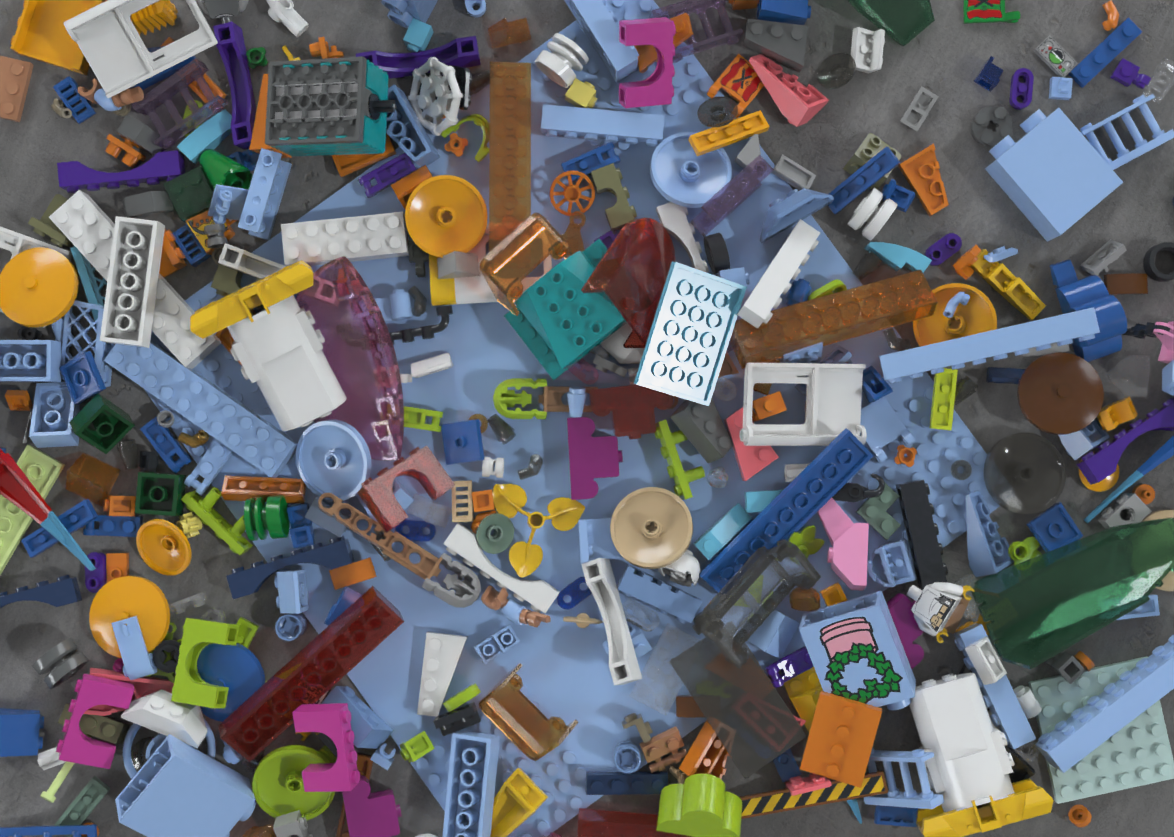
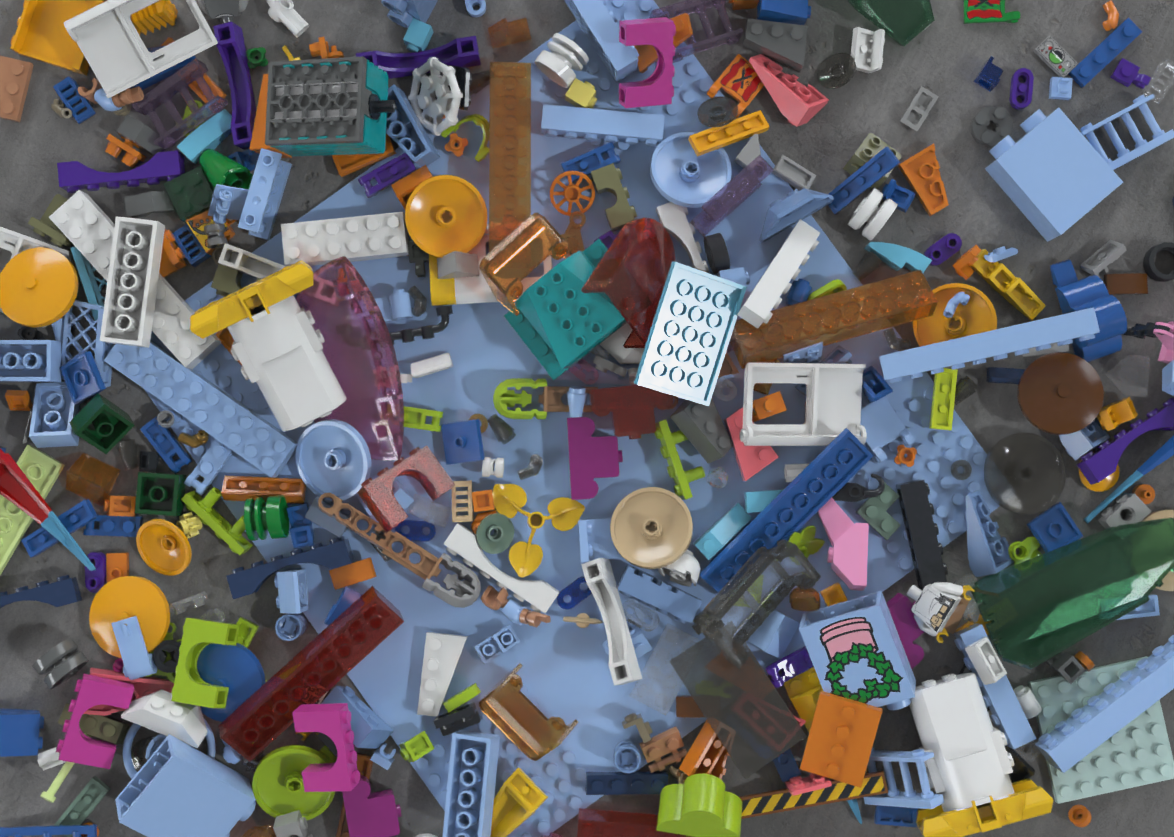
light blue slope [867,540,917,587] -> none

